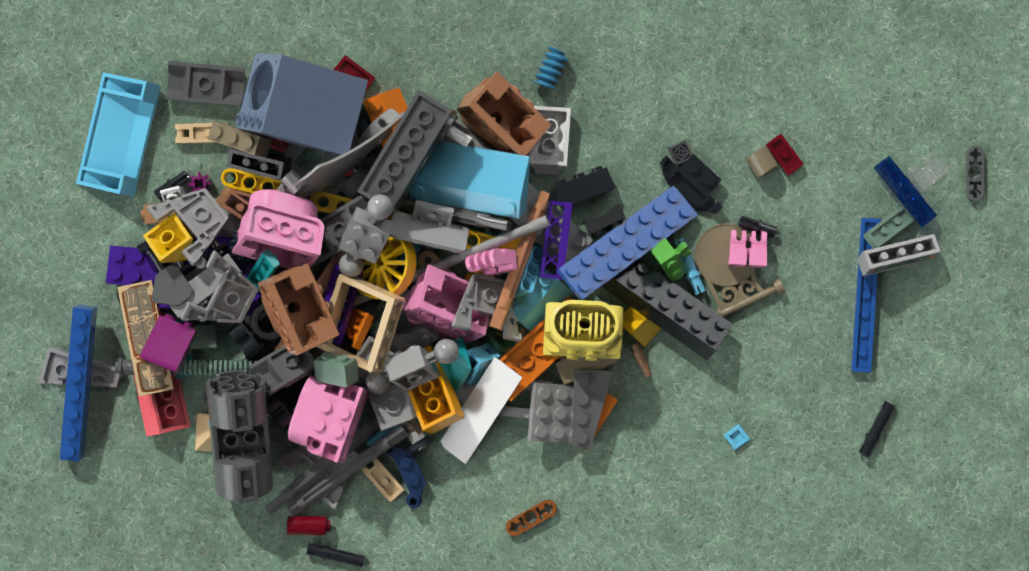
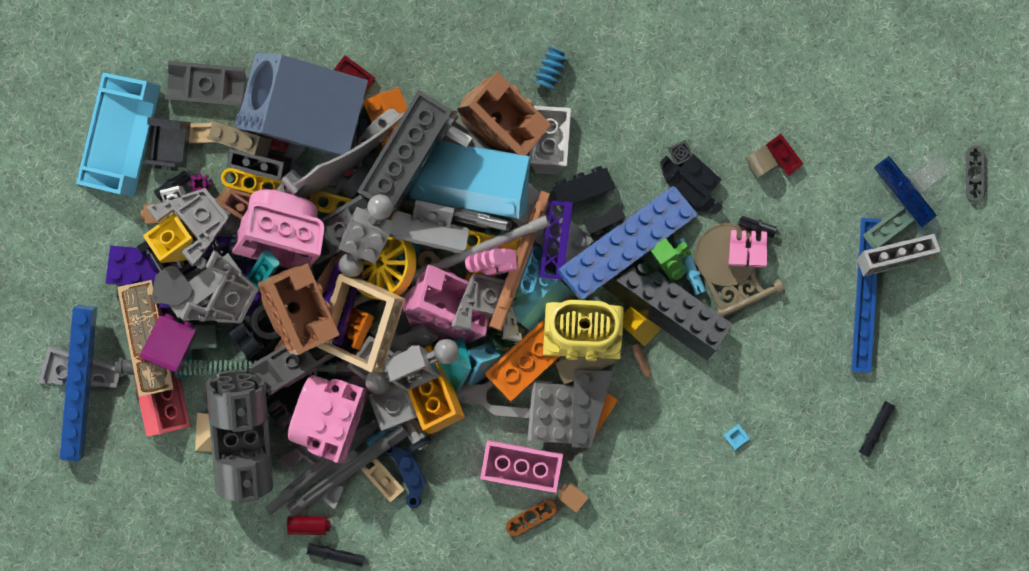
sand green brick [314,352,359,388] -> none
white sticker [441,357,522,464] -> none
none -> black panel [144,117,191,171]
none -> bright pink brick [480,440,563,493]
none -> medium nougat brick [558,482,588,513]

